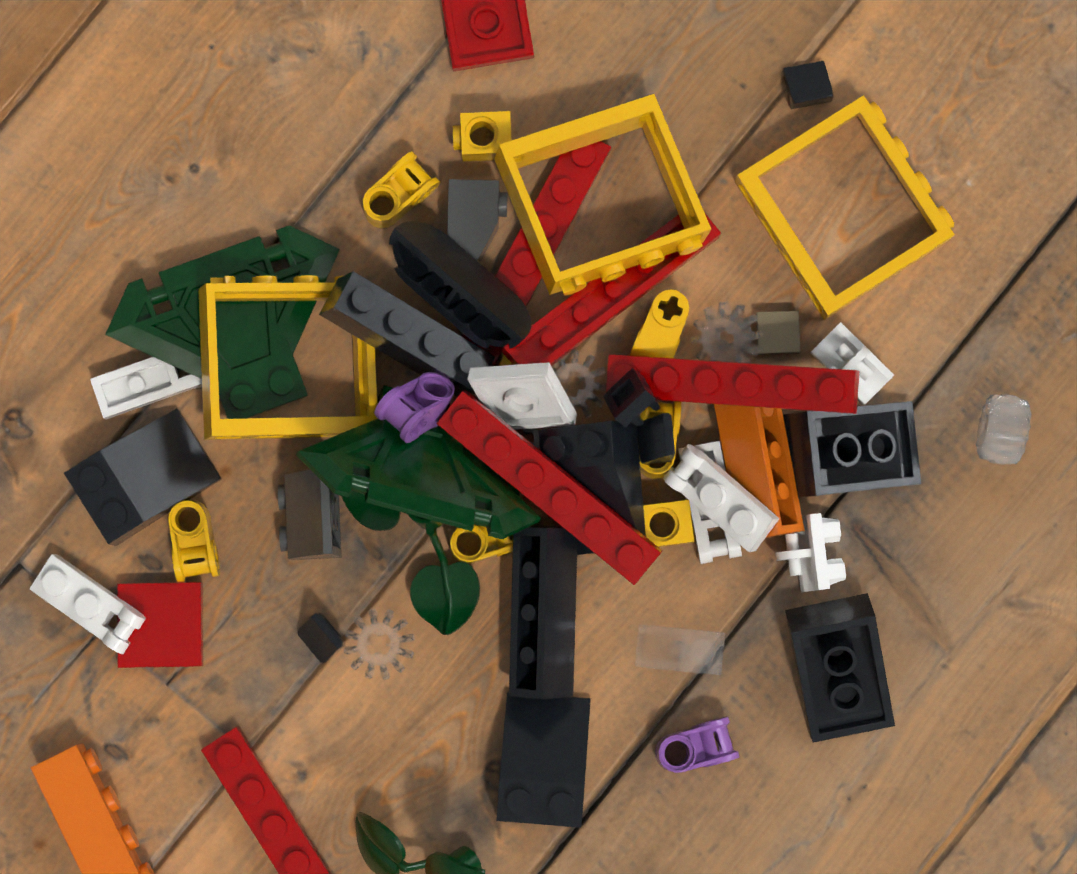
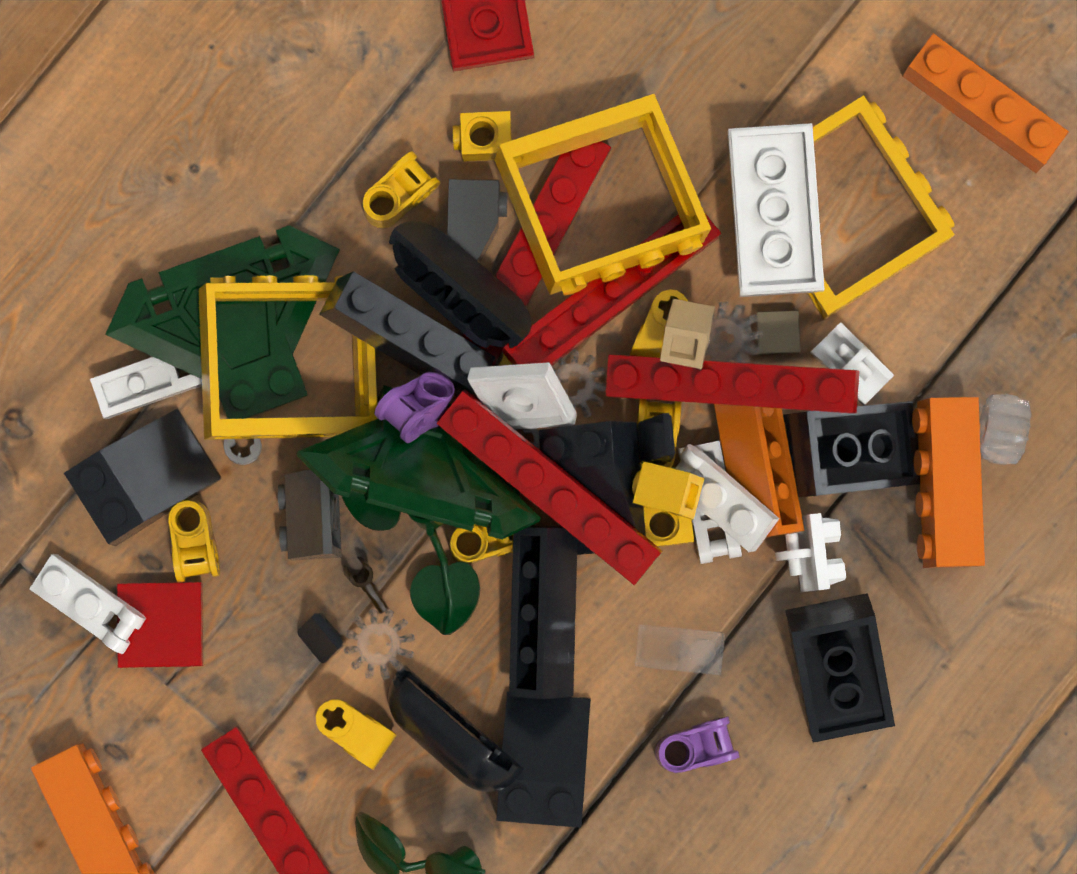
black tile [603,368,660,428] -> none
black slope [783,61,834,109] -> none
none -> light grey bush [224,439,262,465]
none -> yellow piece [316,699,397,770]
none -> dark brown hand [343,556,389,614]
none -> black brick [388,665,524,792]
none -> yellow brick [632,461,704,519]
none -> tan brick [660,299,715,369]
none -> white tile [727,123,825,297]
none -> orange brick [902,33,1069,173]
none -> orange brick [912,397,985,568]

